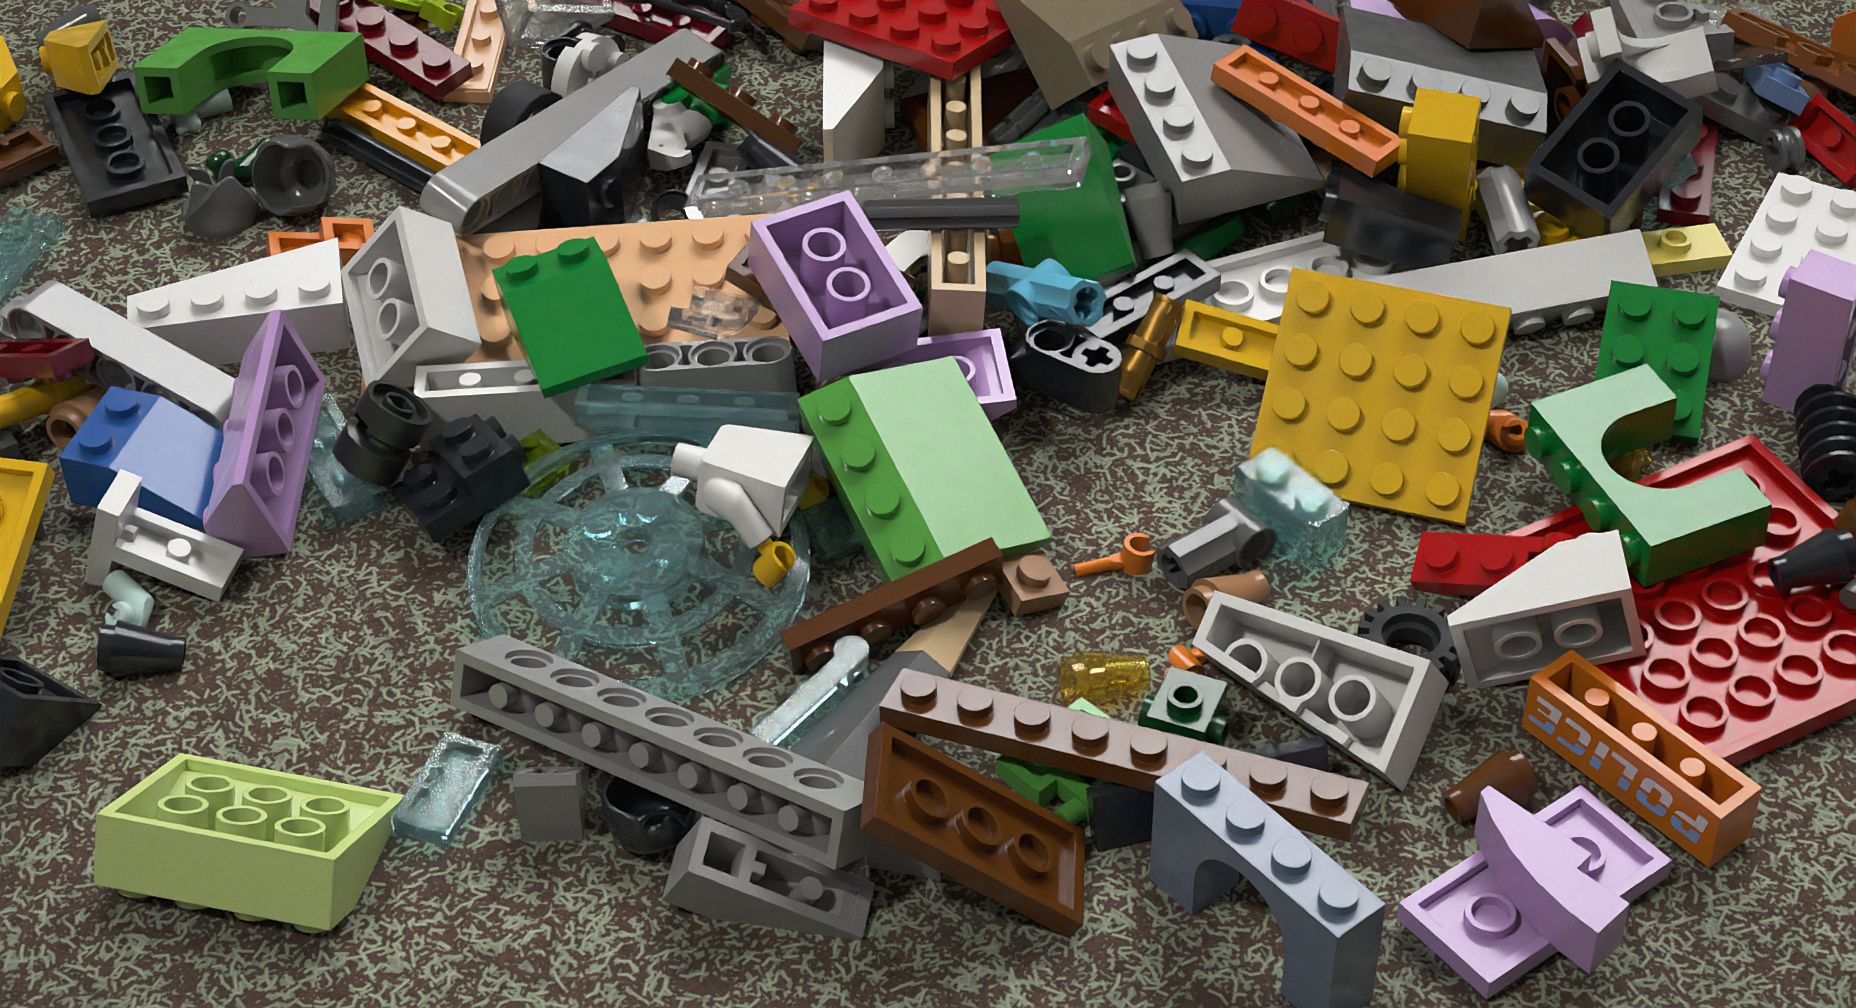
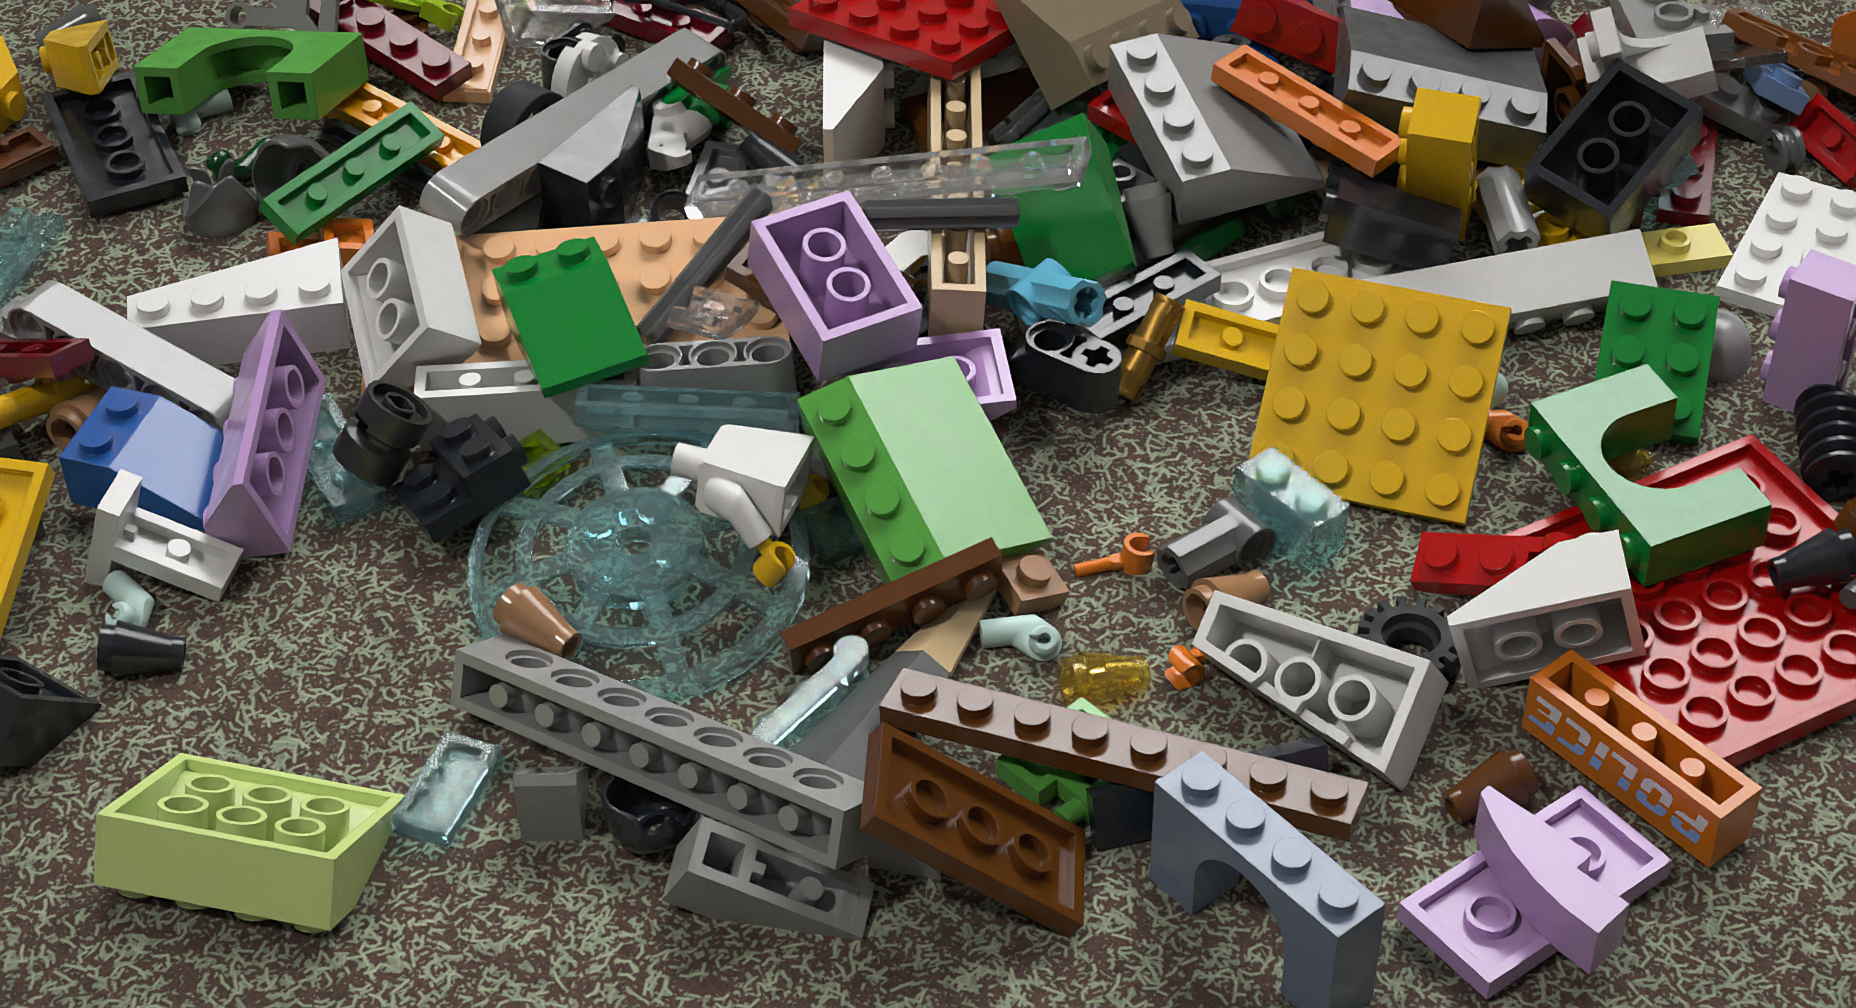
brick [1138,666,1230,746] -> none
none -> green plate [260,101,445,246]
none -> medium nougat cone [493,583,582,660]
none -> dark grey axle [636,187,773,346]
none -> light aqua arm [979,614,1062,661]

